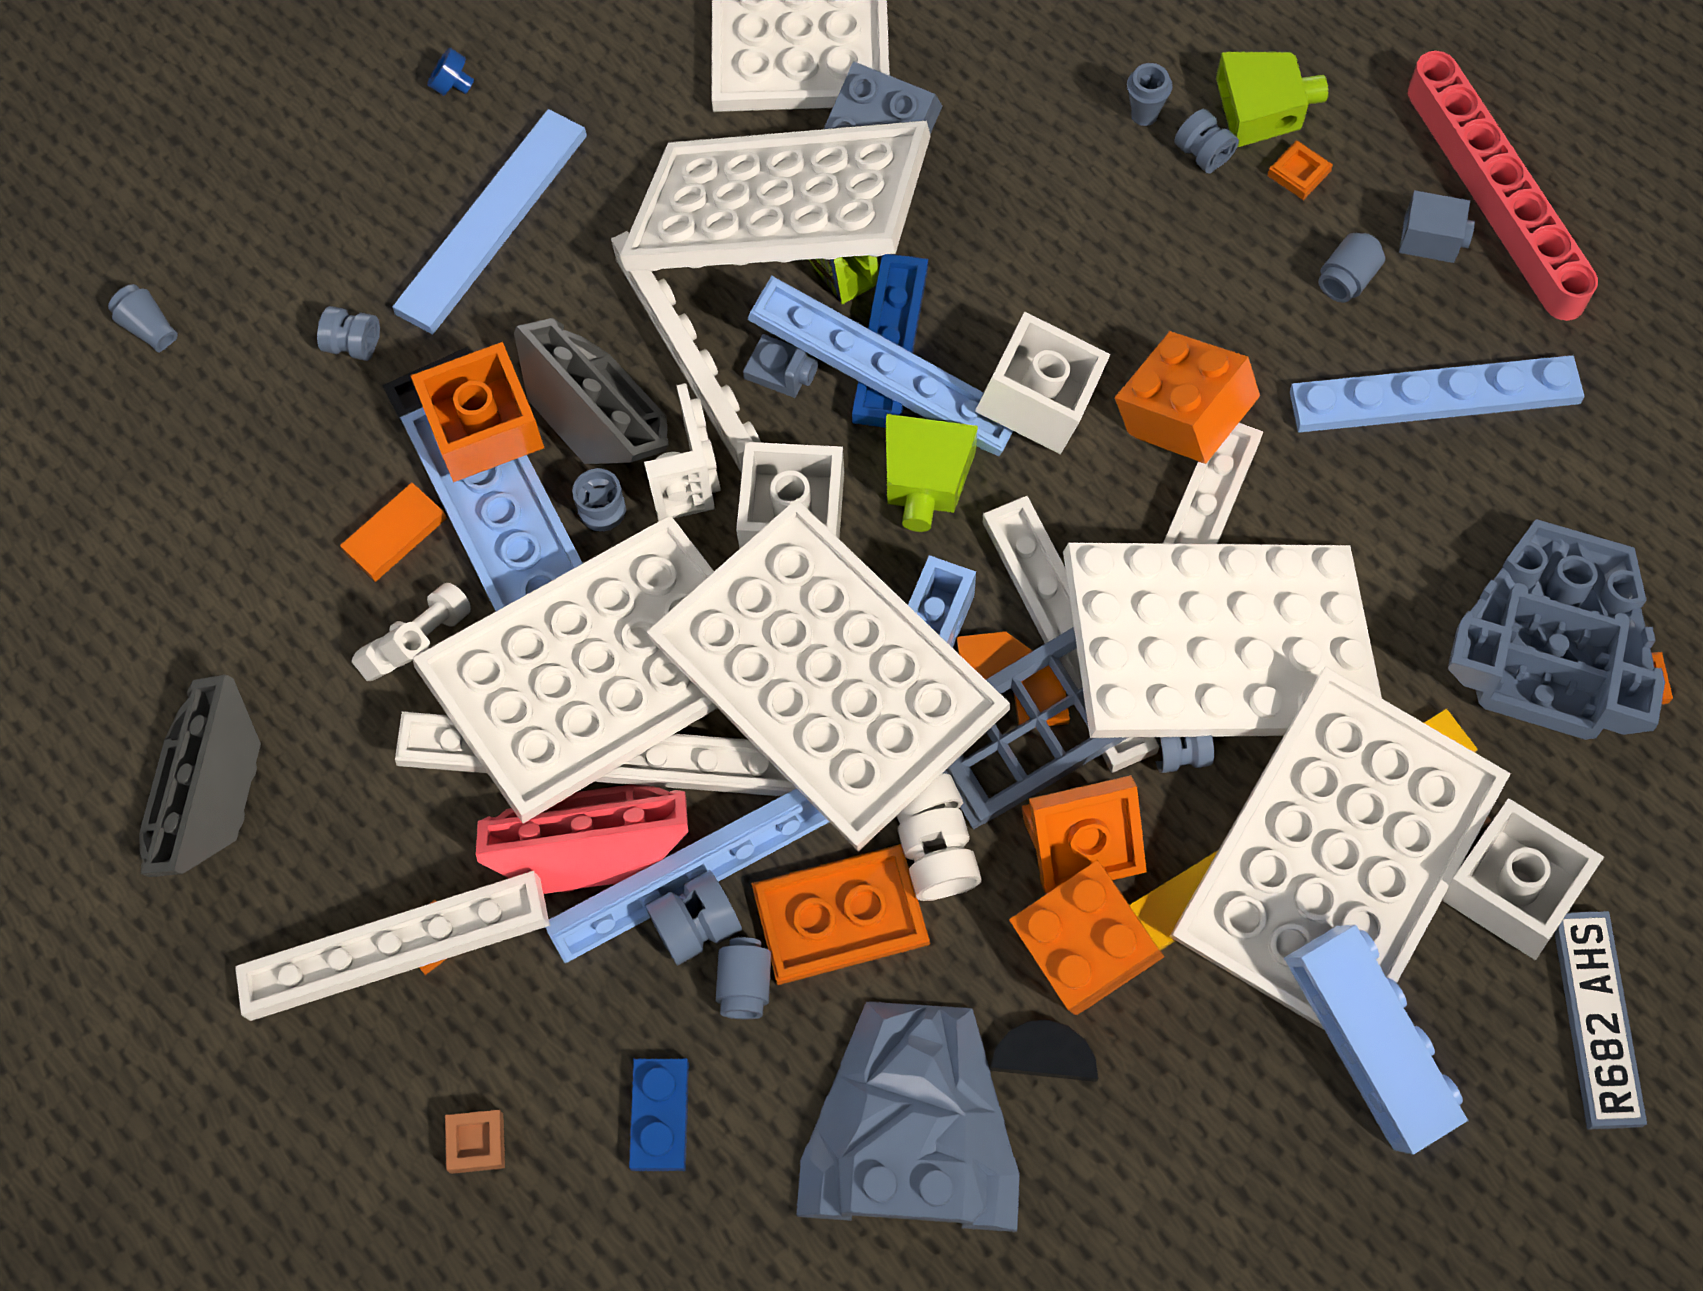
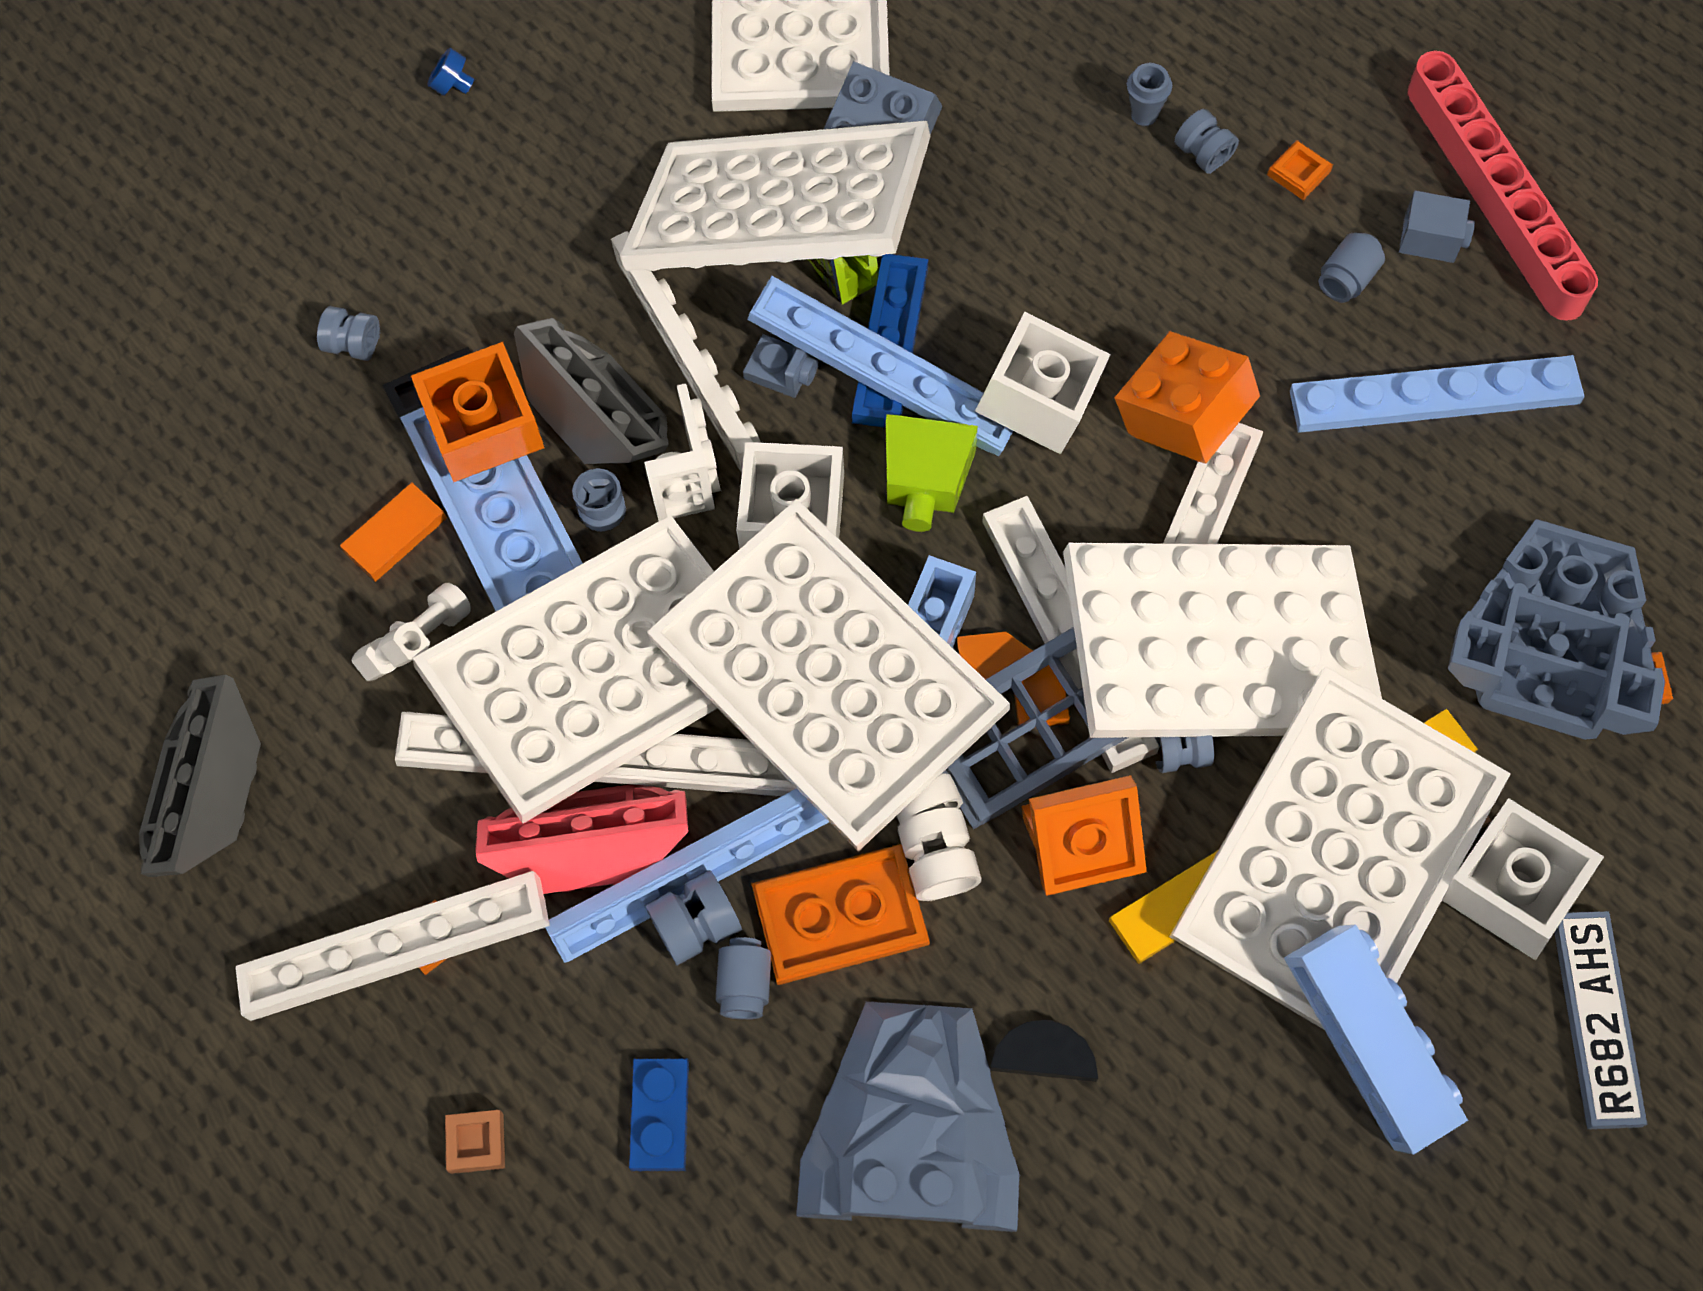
sand blue cone [108,284,178,352] -> none
light blue tile [393,109,587,335] -> none
orange brick [1009,860,1164,1015] -> none
lime torso [1216,52,1328,147] -> none

